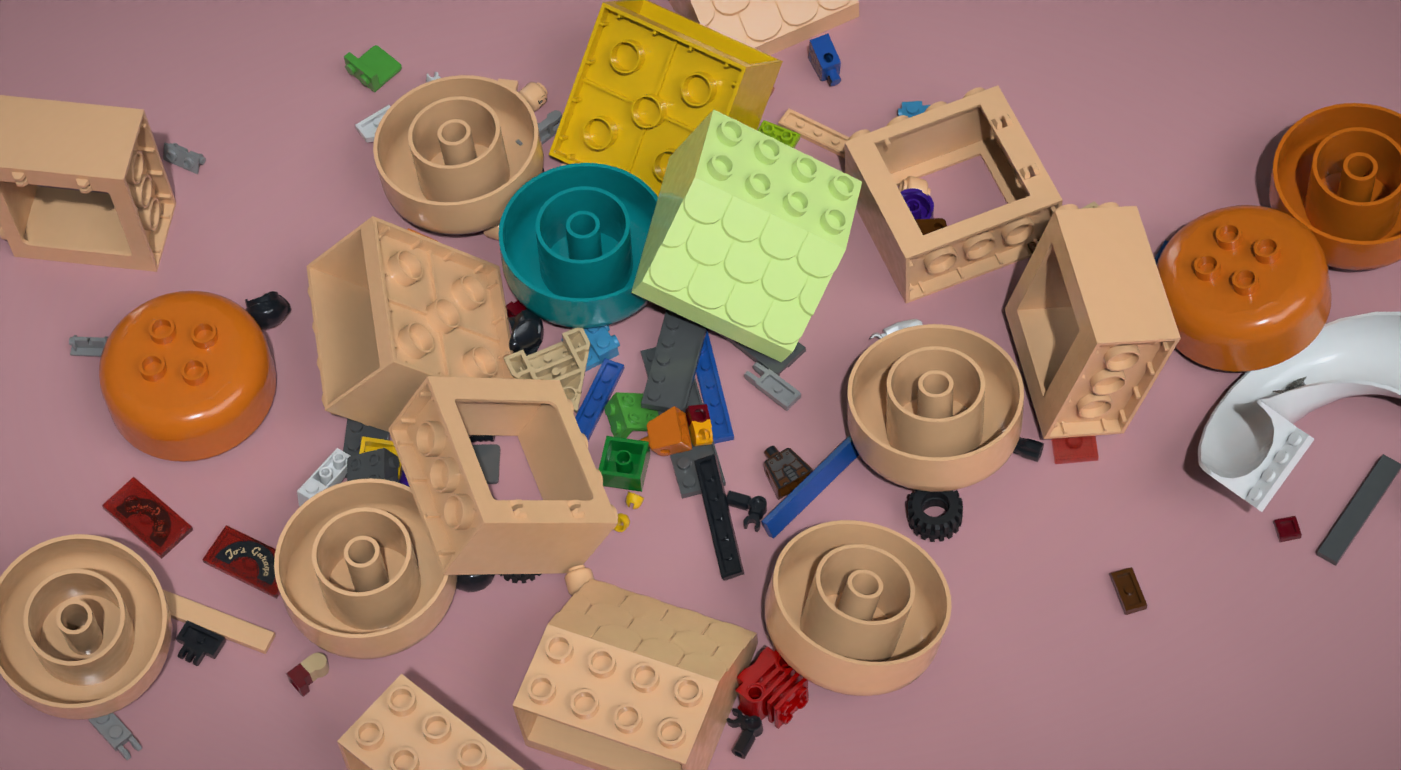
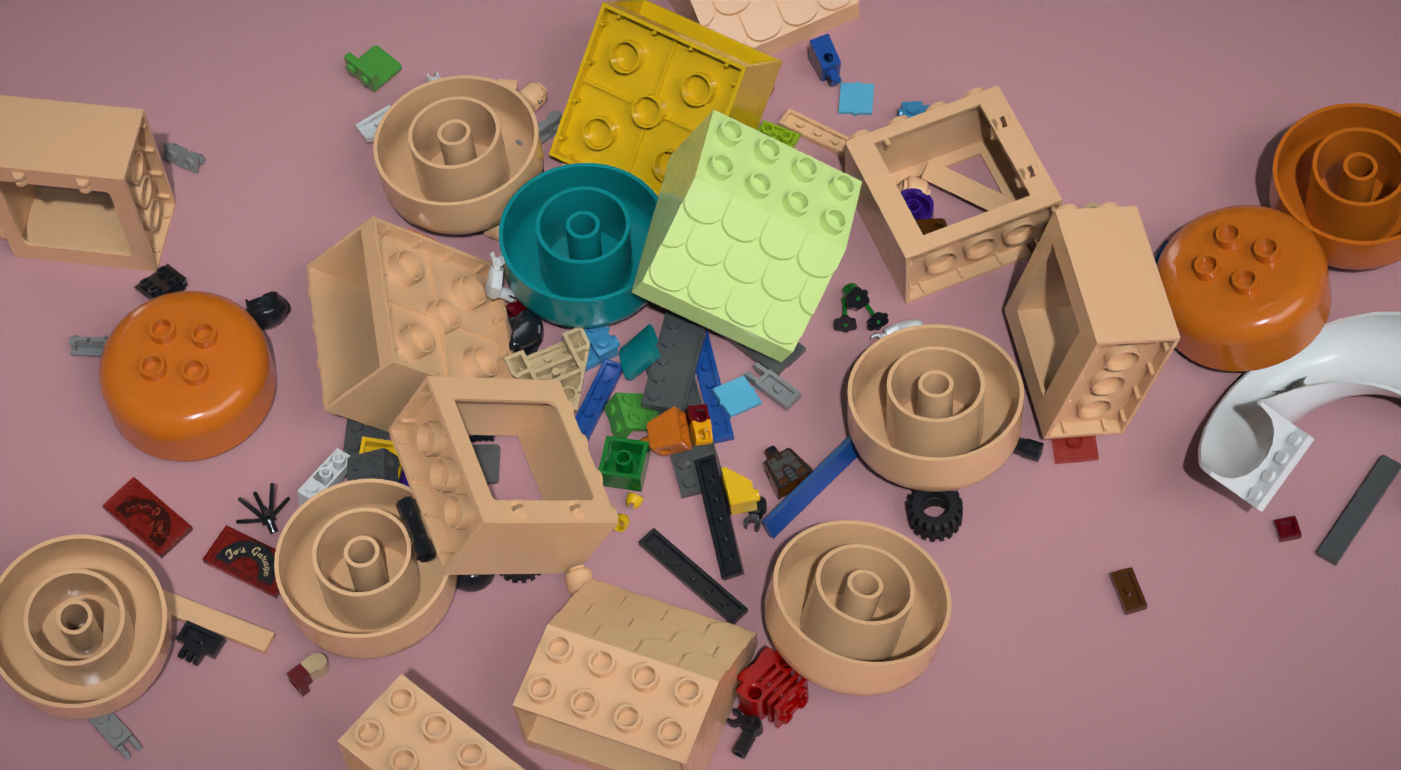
none -> black hinge [134,264,188,300]
none -> black plant [236,483,290,535]
none -> black axle [396,496,436,563]
none -> white arm [485,251,515,303]
none -> teal slope [619,324,661,381]
none -> black tile [639,528,748,625]
none -> medium azure piece [712,375,762,418]
none -> yellow slope [721,467,760,515]
none -> black plant [834,283,889,333]
none -> medium azure piece [839,82,874,116]
none -> light nougat tile [921,159,1016,211]

